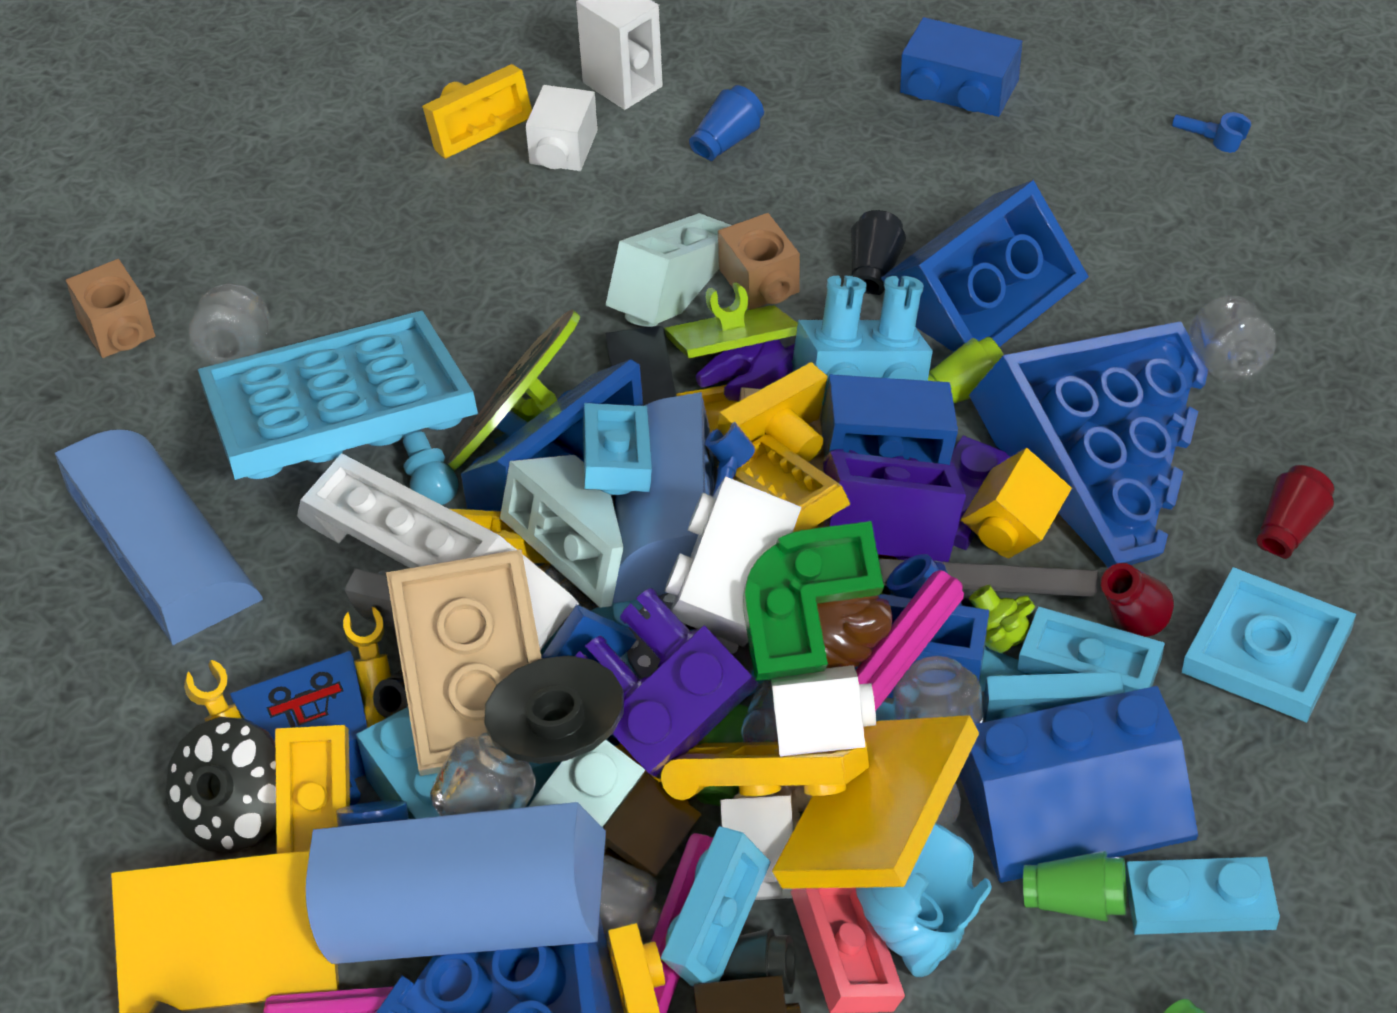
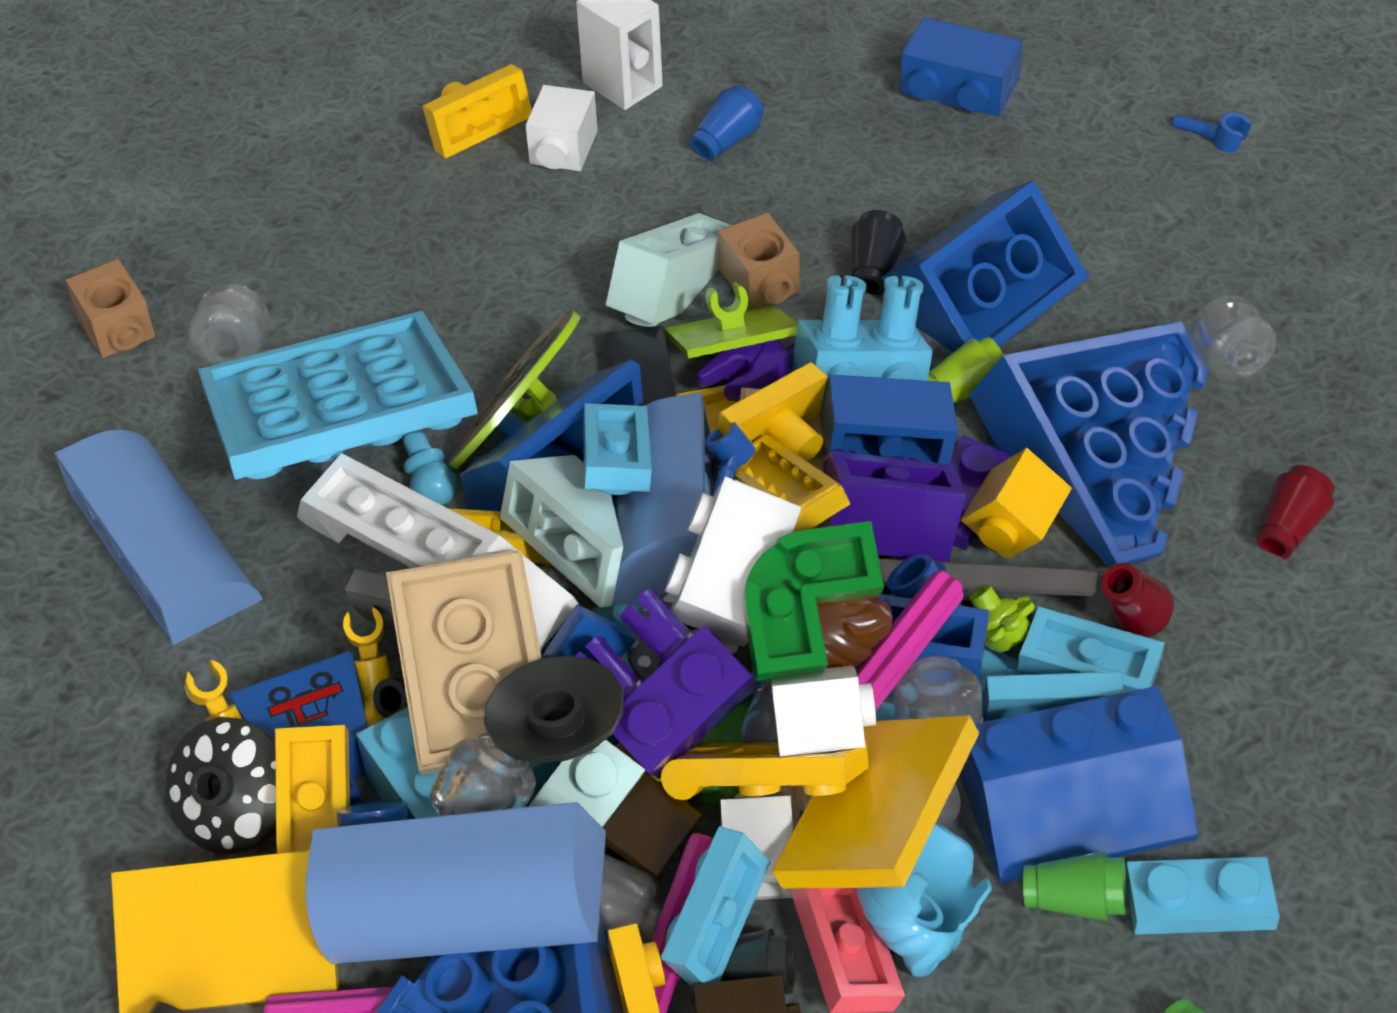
medium azure plate [1182,567,1356,723] -> none

